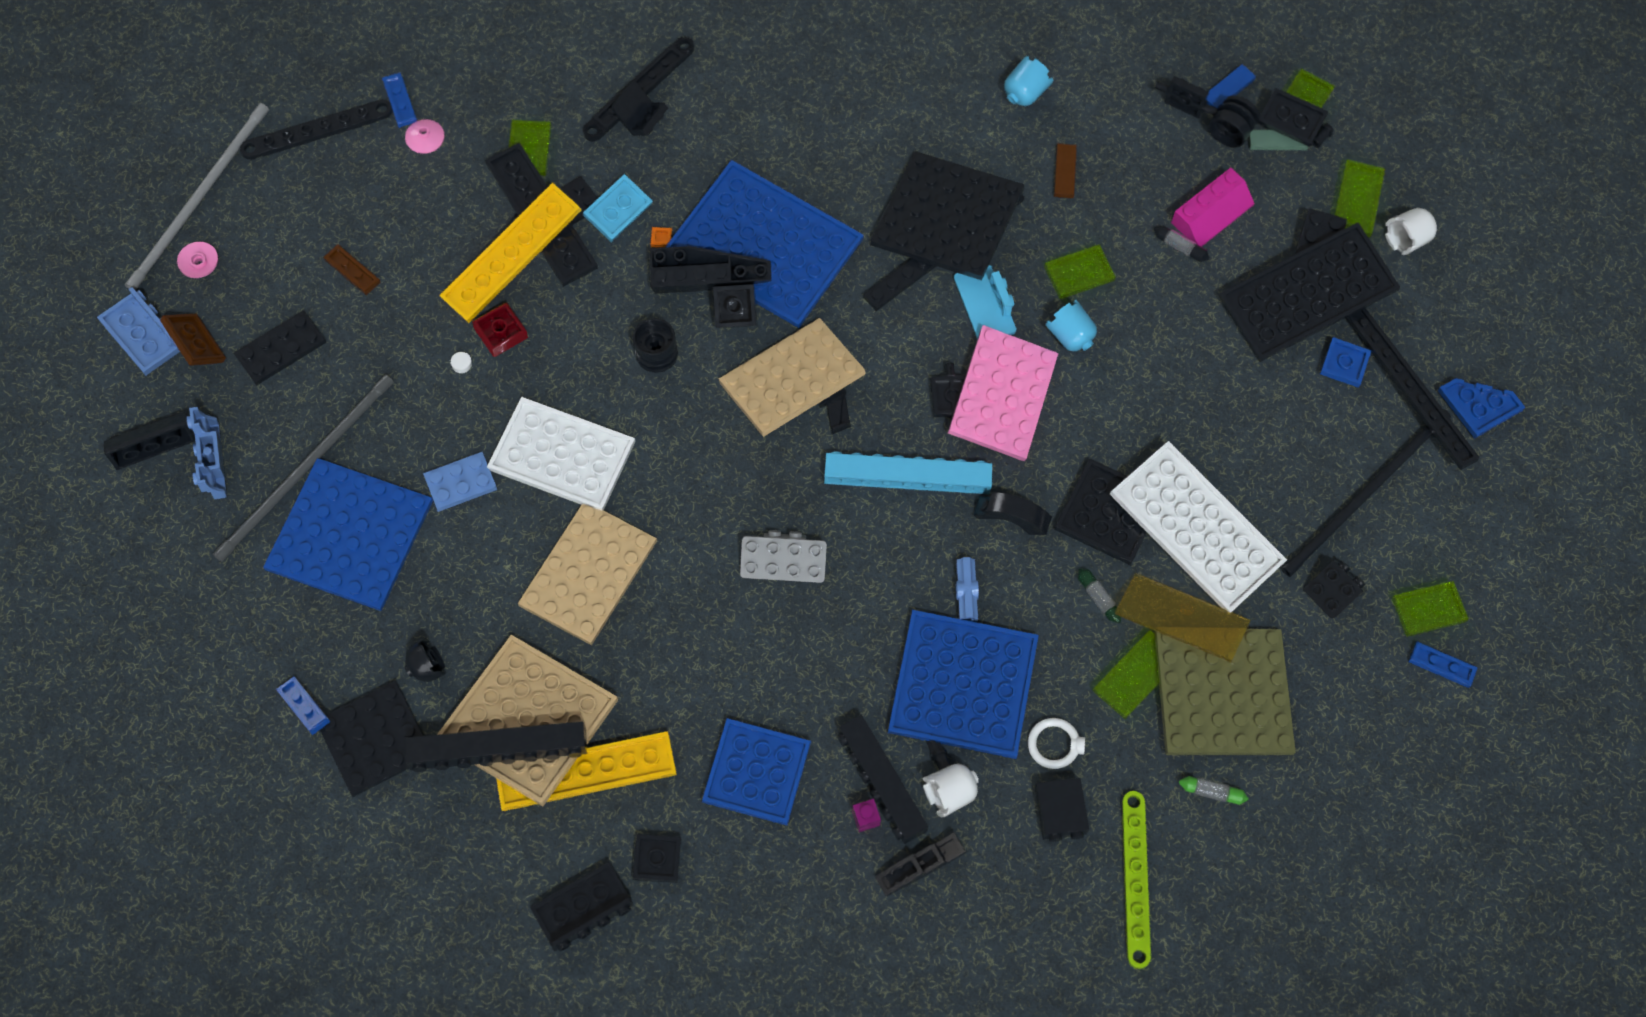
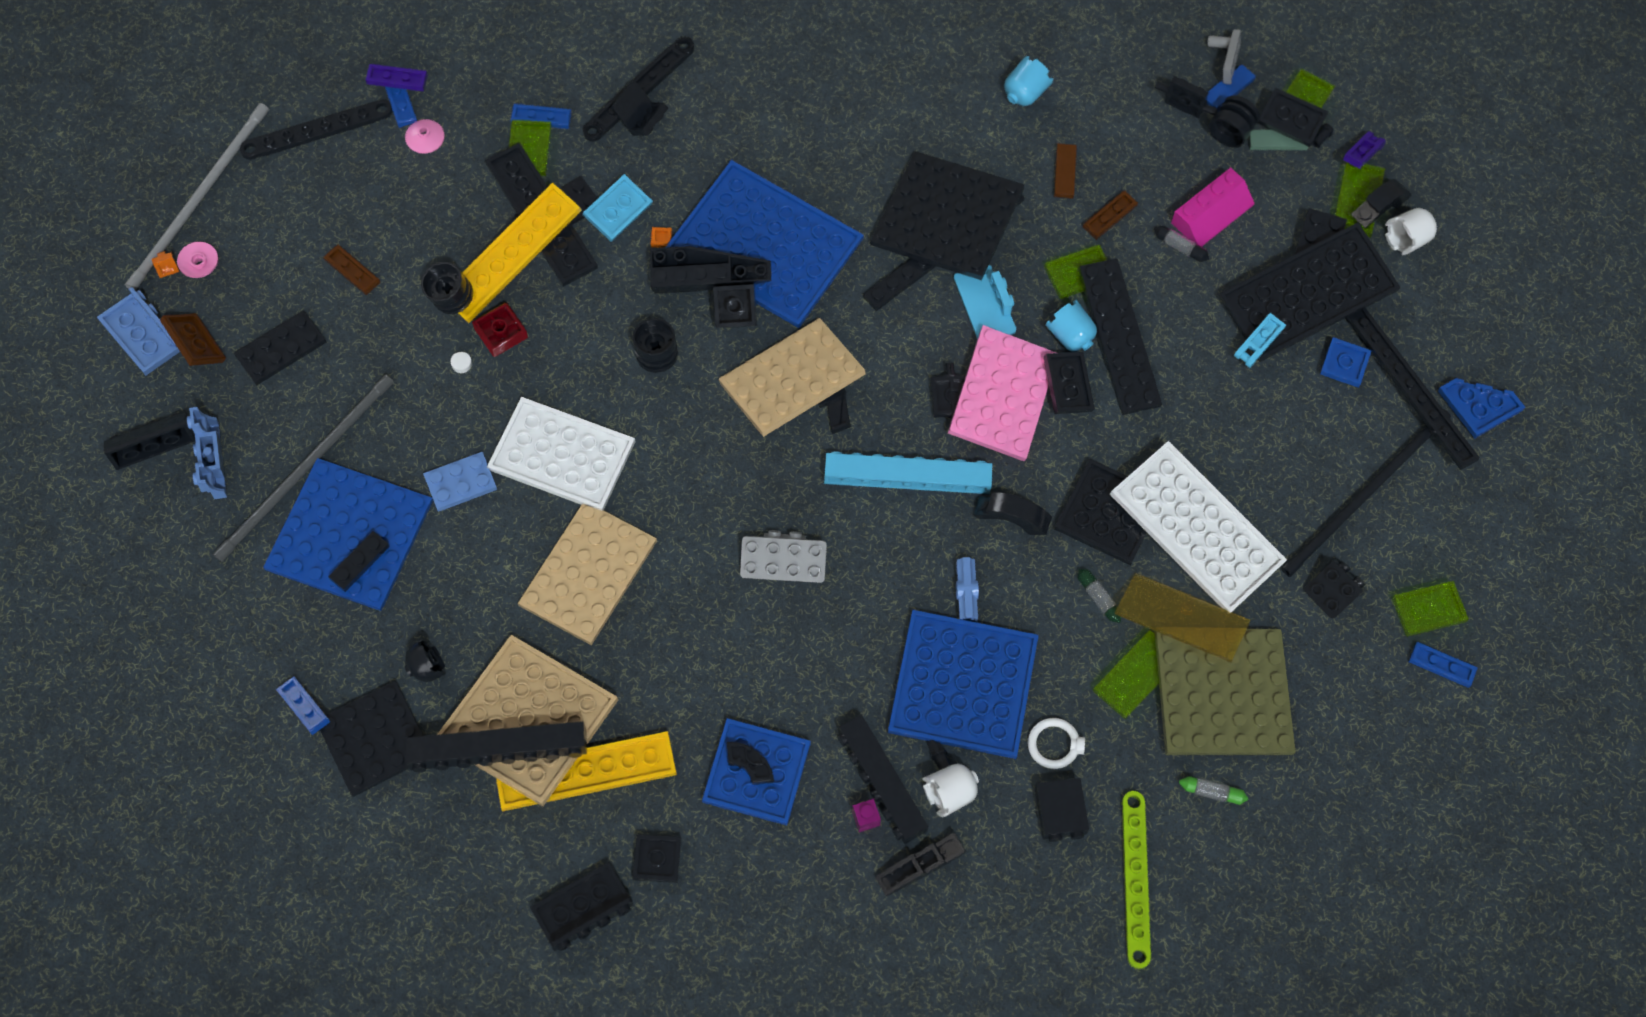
none -> orange tile [152,251,179,278]
none -> black plate [328,531,390,592]
none -> dark purple plate [365,64,428,92]
none -> black wheel [421,262,474,314]
none -> blue tile [511,104,572,129]
none -> black tile [727,742,774,785]
none -> black plate [1043,352,1095,414]
none -> black plate [1078,258,1162,415]
none -> reddish brown tile [1082,190,1138,240]
none -> light grey piece [1208,30,1241,84]
none -> medium azure plate [1234,313,1286,368]
none -> dark purple plate [1343,131,1386,169]
none -> black arch [1351,179,1412,230]

